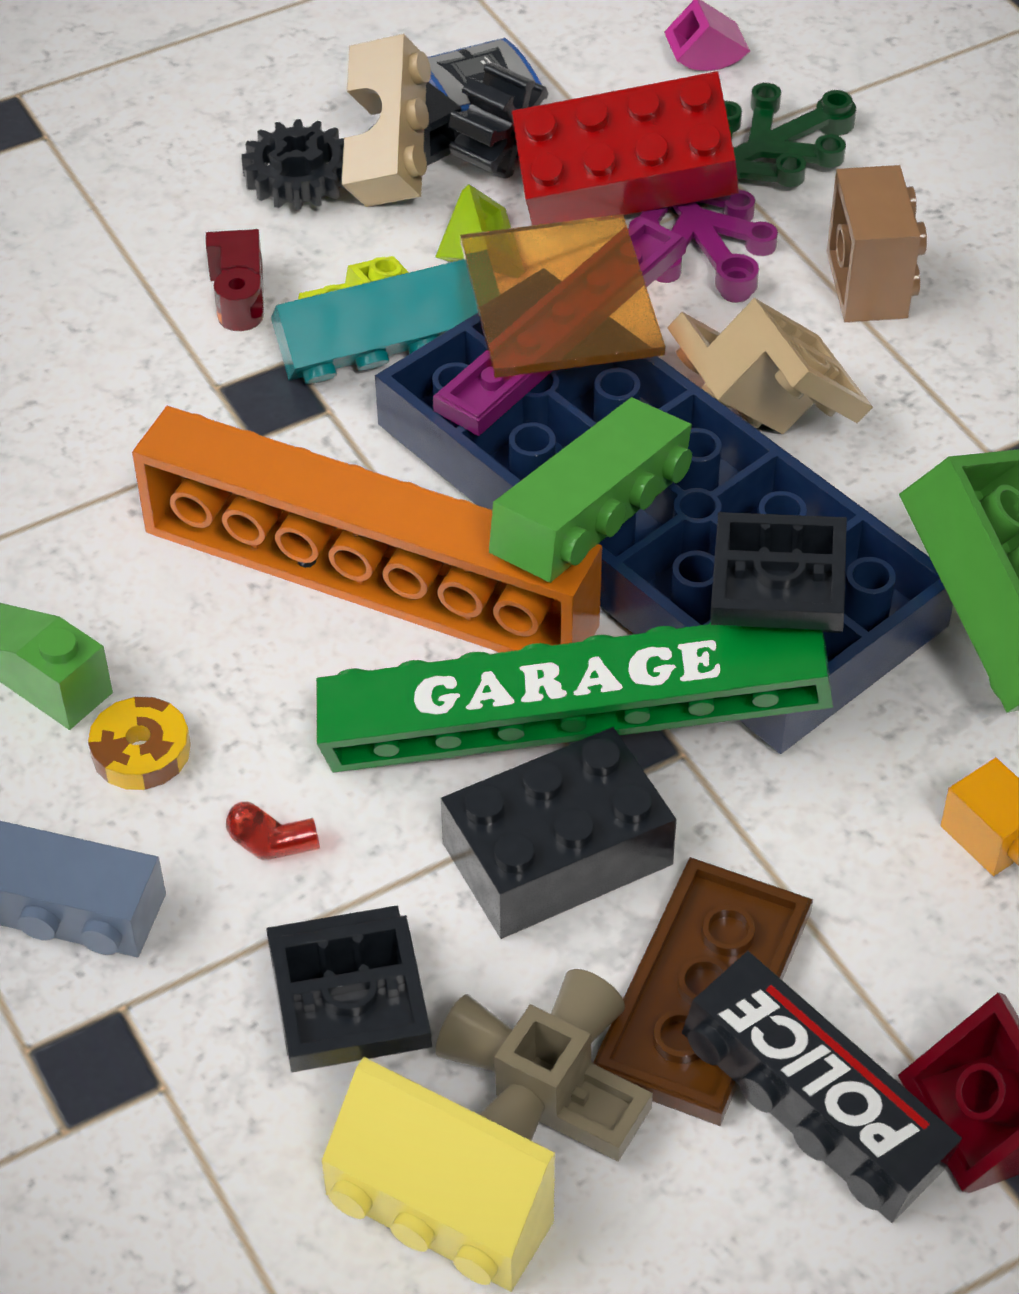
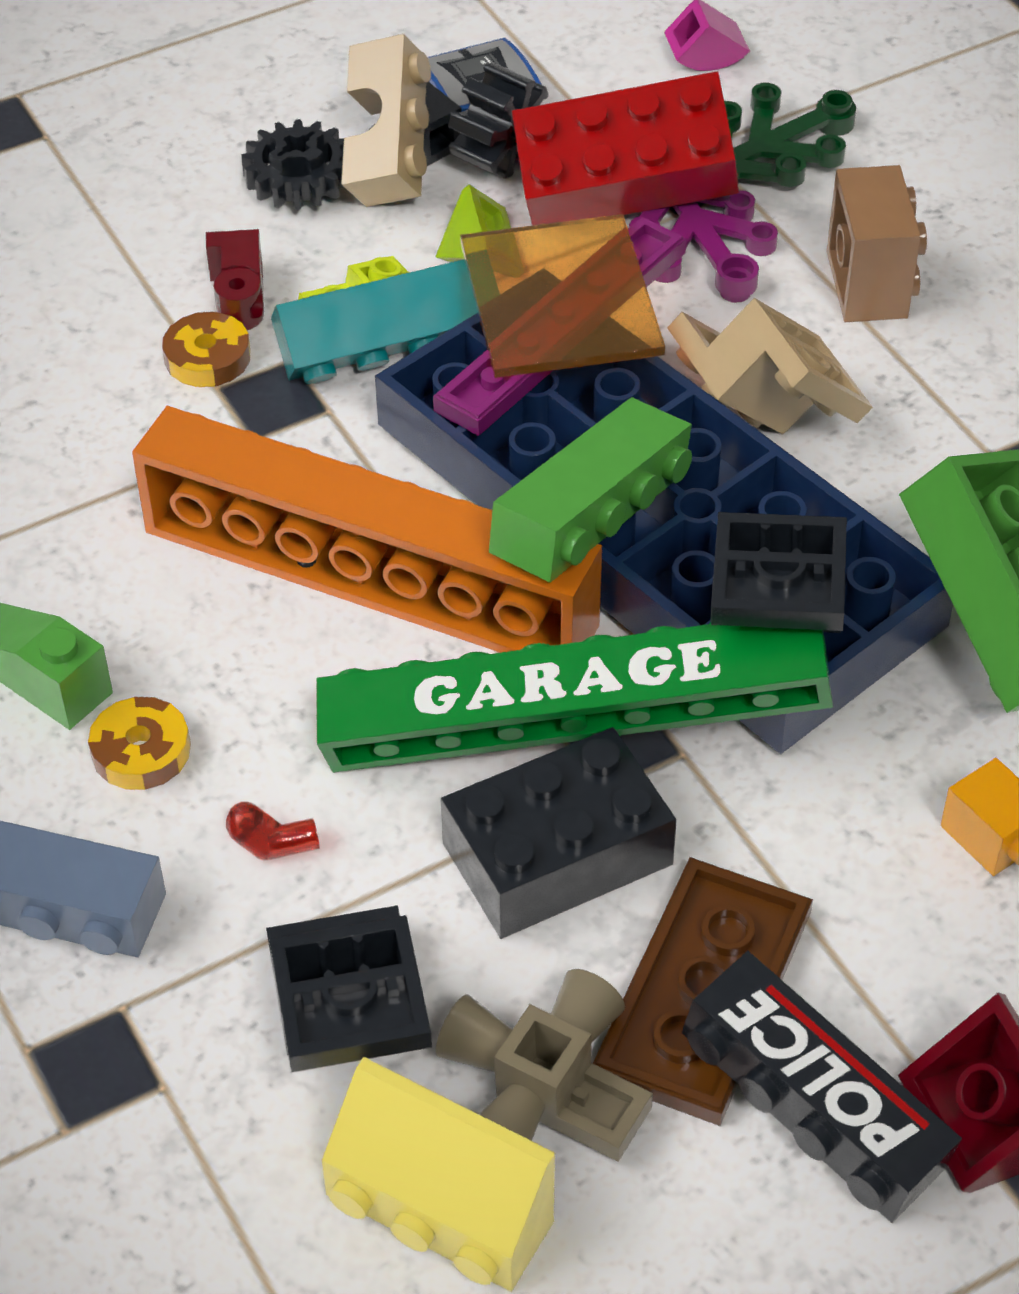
none -> piece [162,312,250,387]

